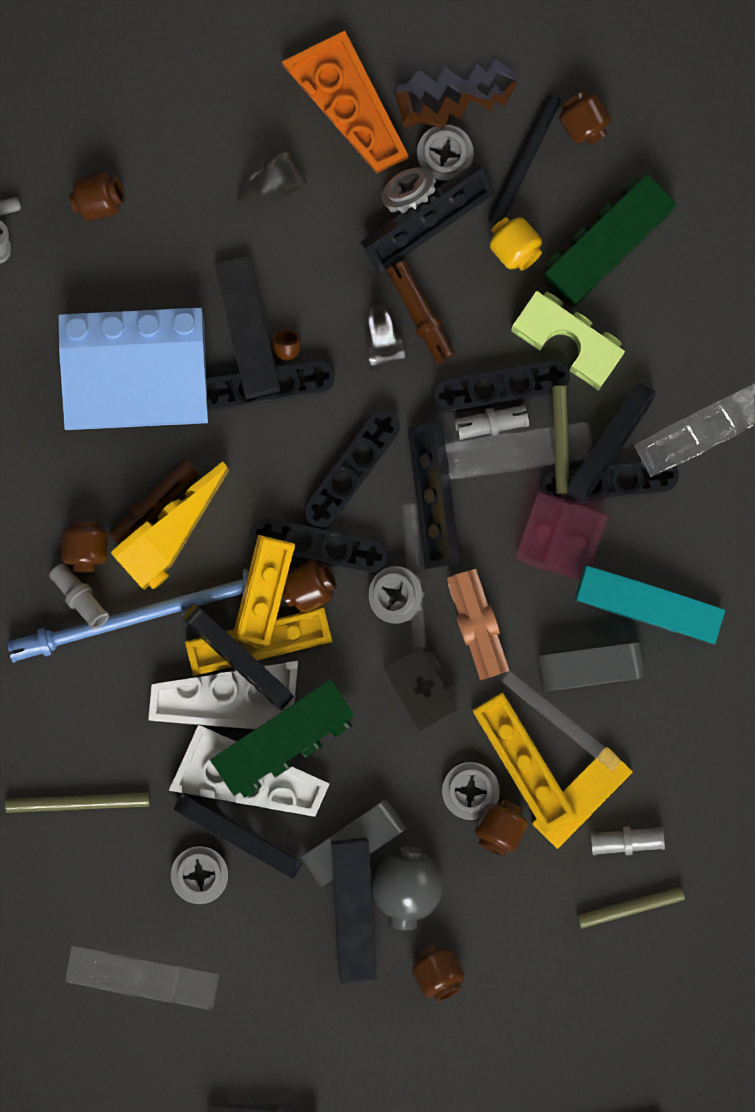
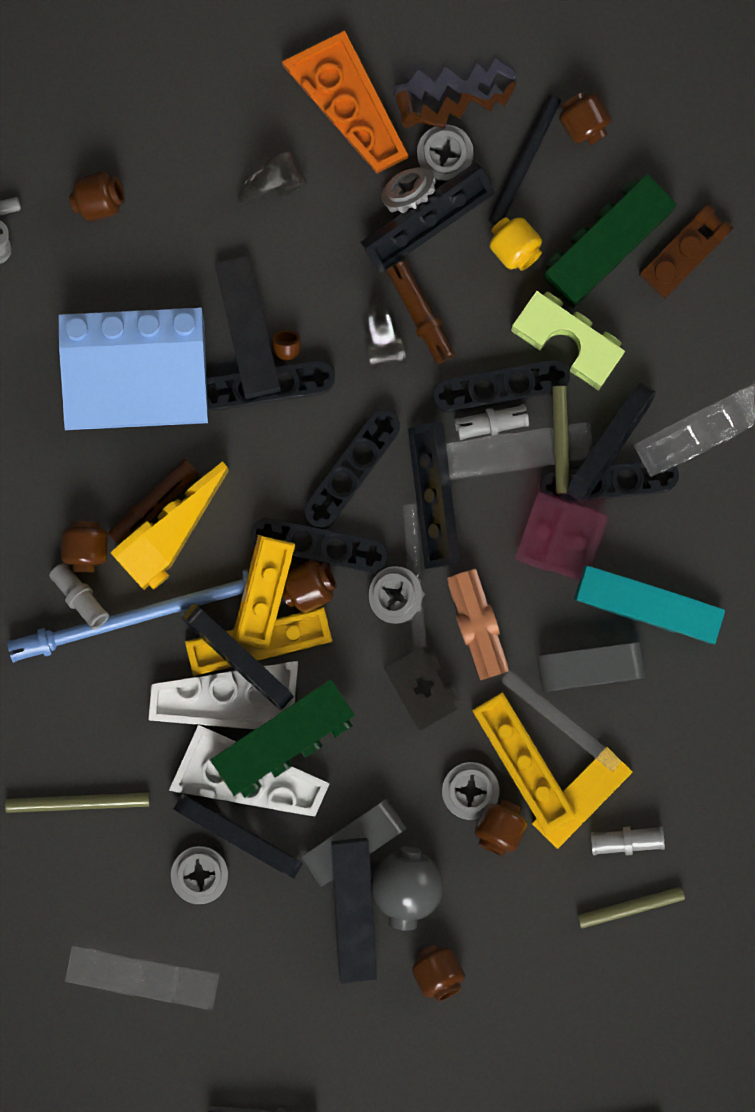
none -> reddish brown plate [639,204,734,300]

